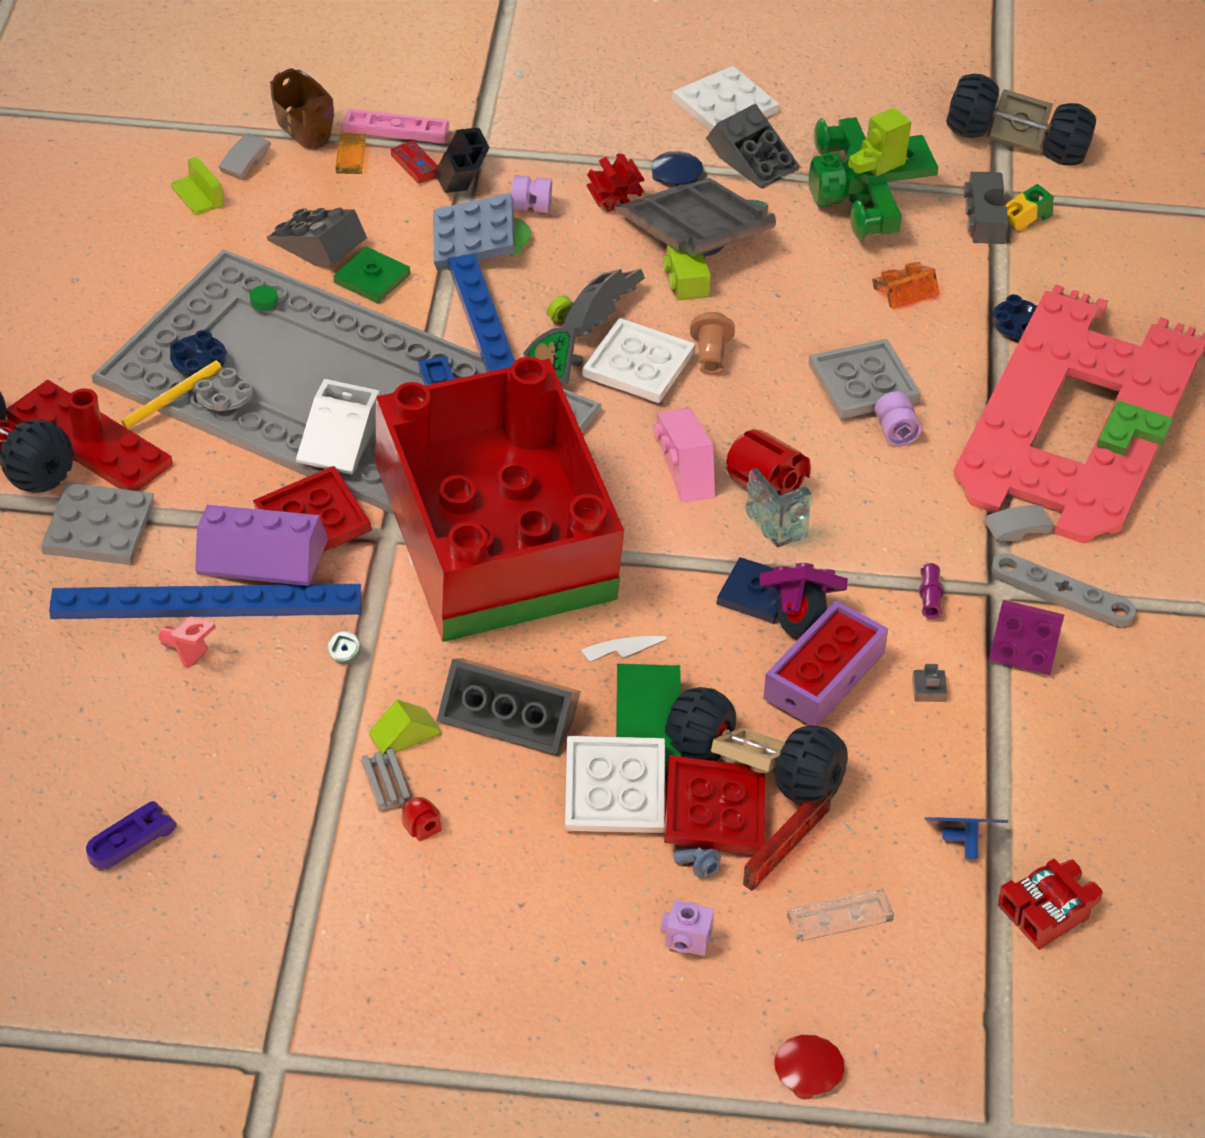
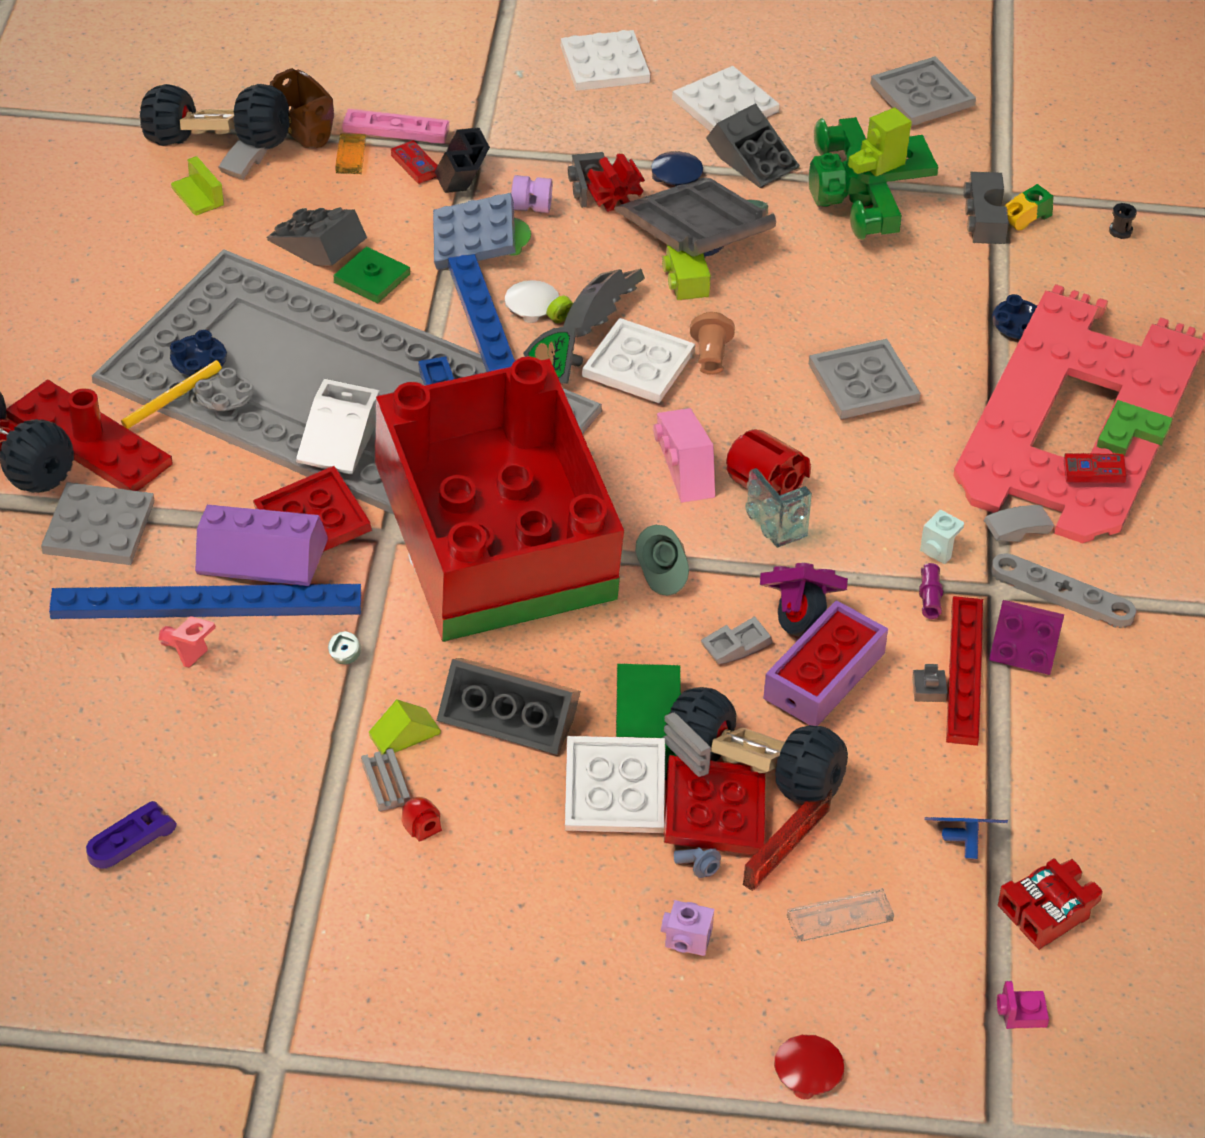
green tile [250,285,278,311] -> none
white sticker [581,636,667,661] -> none
dark blue plate [717,557,781,623] -> none
clear orange bracket [872,262,939,309] -> none
lavender wheel [874,391,922,446] -> none
black plate [946,74,1096,165] -> none
none -> black plate [140,84,290,149]
none -> white dish [505,280,559,323]
none -> white plate [560,30,650,91]
none -> dark grey bracket [568,152,605,207]
none -> sand green piece [635,524,689,596]
none -> light grey tile [663,712,711,777]
none -> light grey slope [701,616,772,664]
none -> light grey plate [870,56,976,126]
none -> light aqua bracket [920,510,964,564]
none -> red tile [946,596,983,746]
none -> dark pink bracket [997,981,1049,1029]
none -> red tile [1064,453,1126,483]
none -> black bush [1109,203,1137,239]

